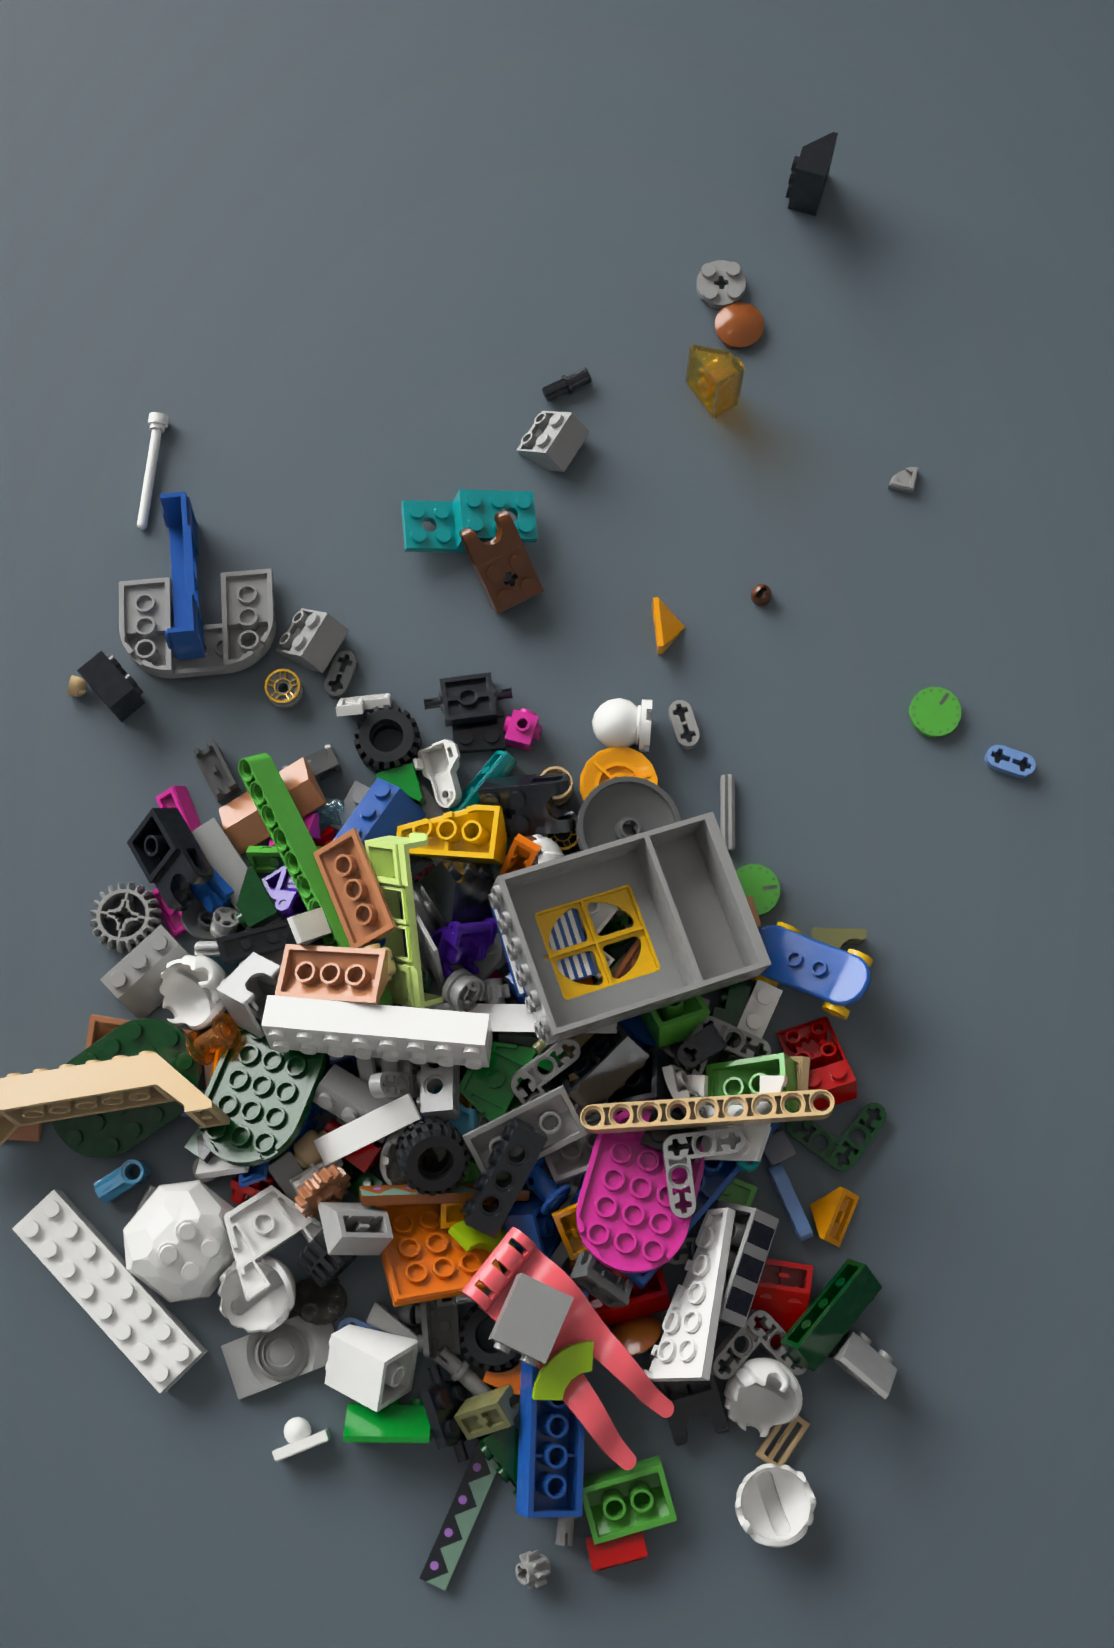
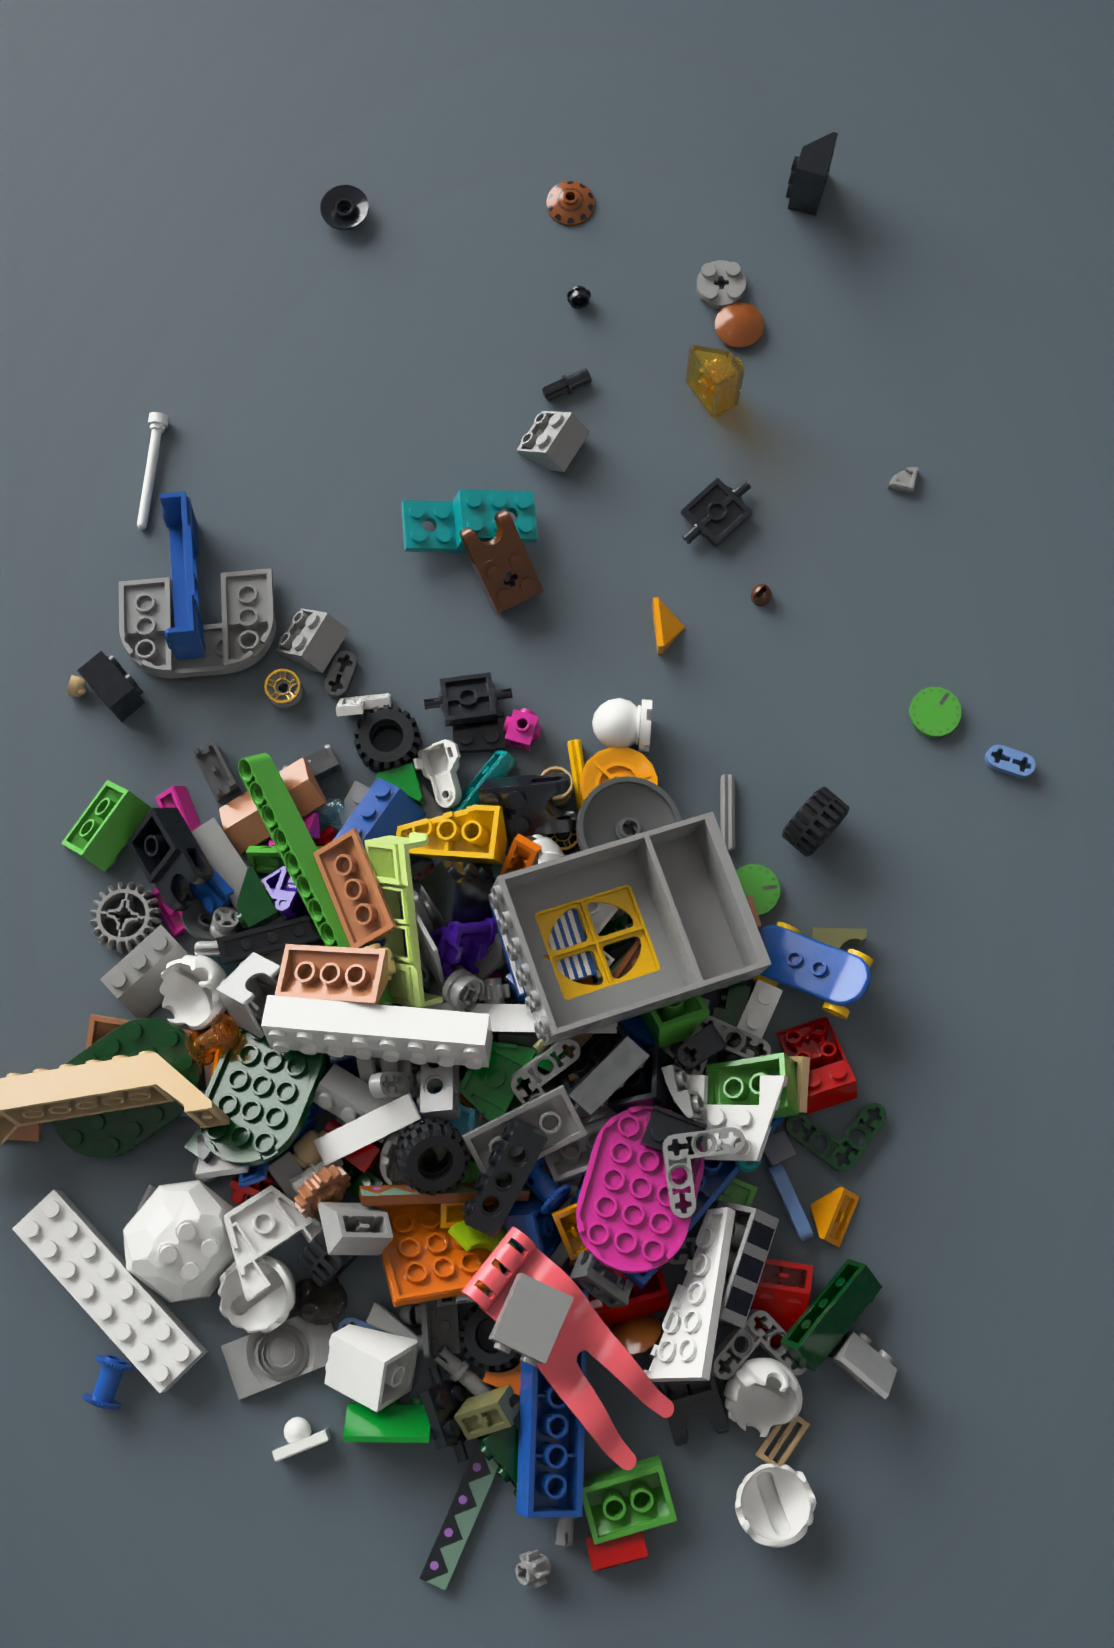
dark azure piece [94,1159,151,1204] -> none
white slope [287,907,332,945] -> none
lime tile [532,1340,594,1400] -> none
tan beam [580,1089,835,1134] -> none
light grey beam [668,700,700,750] -> none
none -> bright green slope [61,780,151,872]
none -> blue hose [82,1355,134,1410]
none -> black dish [320,185,369,230]
none -> dark orange dish [546,181,595,226]
none -> black plate [567,286,591,309]
none -> yellow axle [567,739,585,812]
none -> black plate [681,477,753,548]
none -> black tyre [782,786,850,857]

